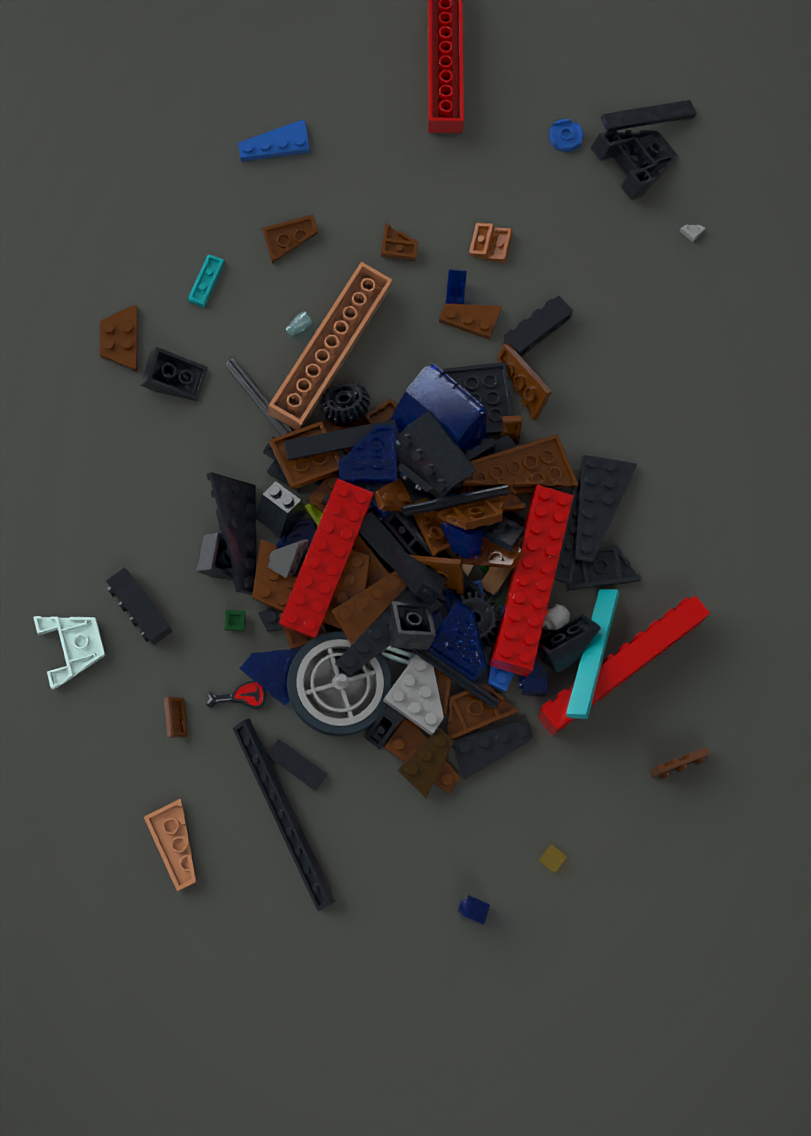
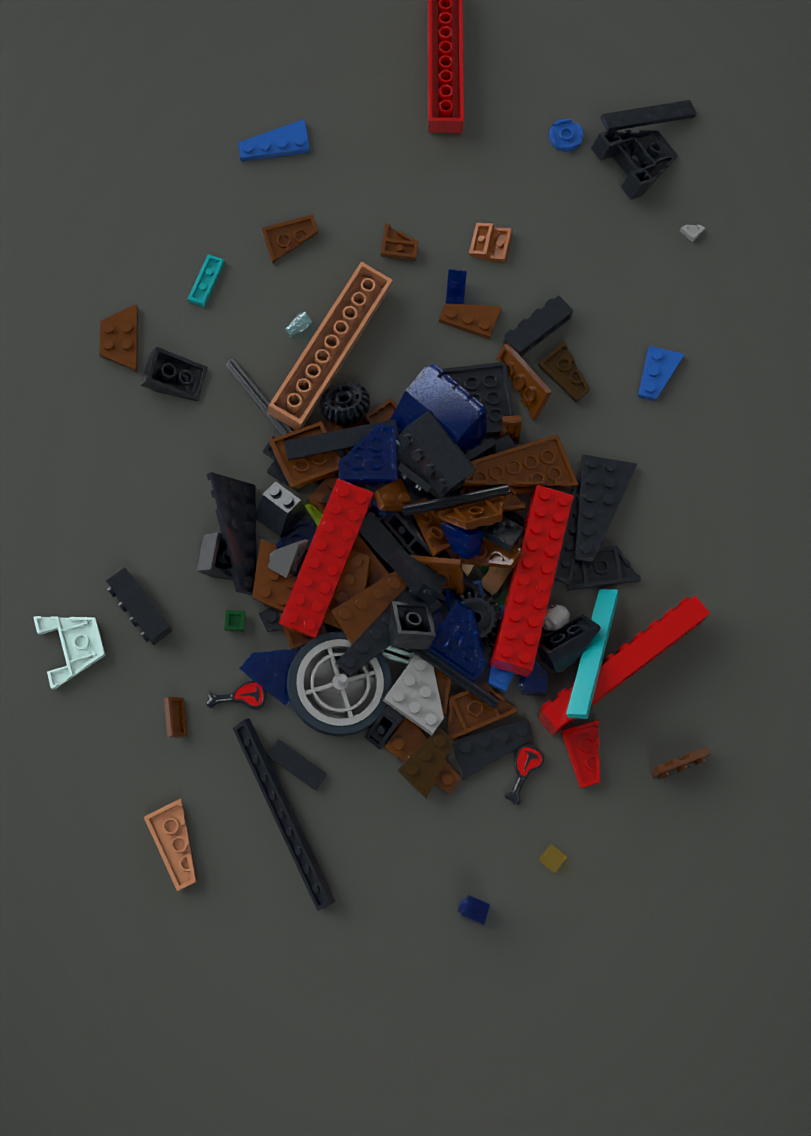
none -> black piece [504,745,544,805]
none -> dark brown wing [538,341,590,403]
none -> red wing [561,720,600,789]
none -> blue wing [637,346,685,401]

